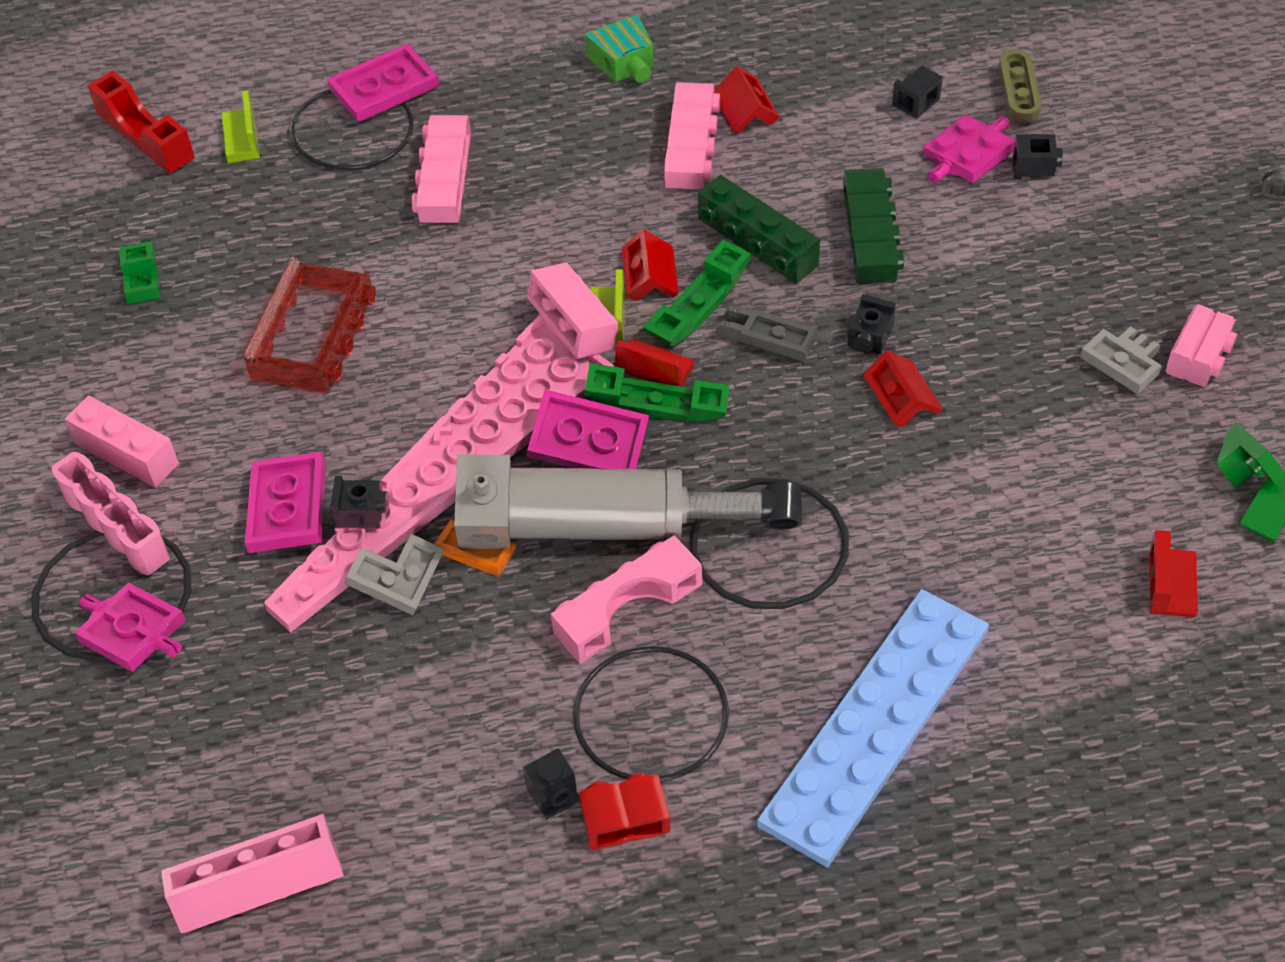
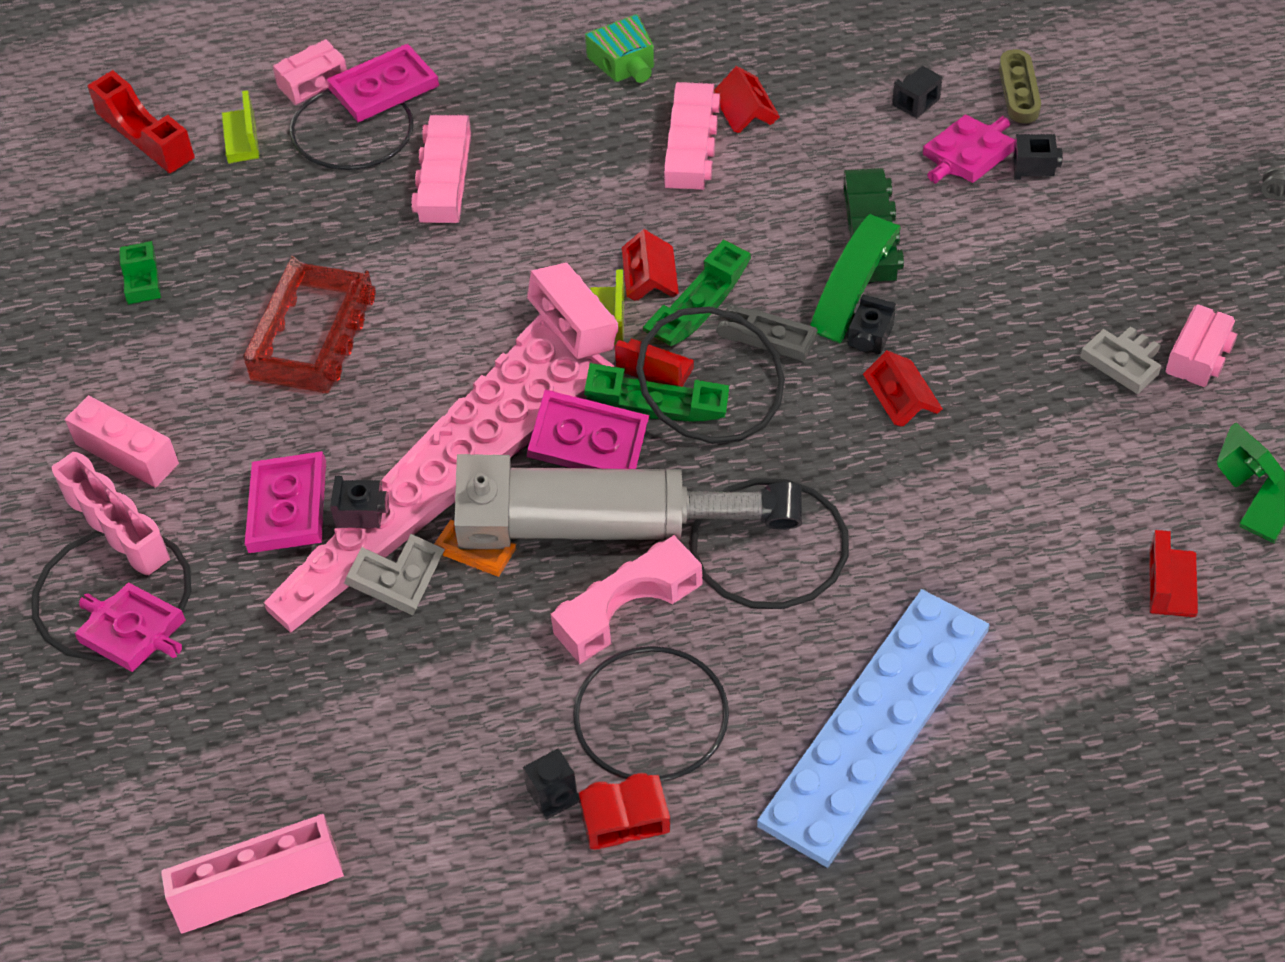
dark green brick [698,174,820,284] -> none
none -> bright pink brick [273,39,347,105]
none -> black piece [636,306,785,444]
none -> green slope [810,214,901,343]

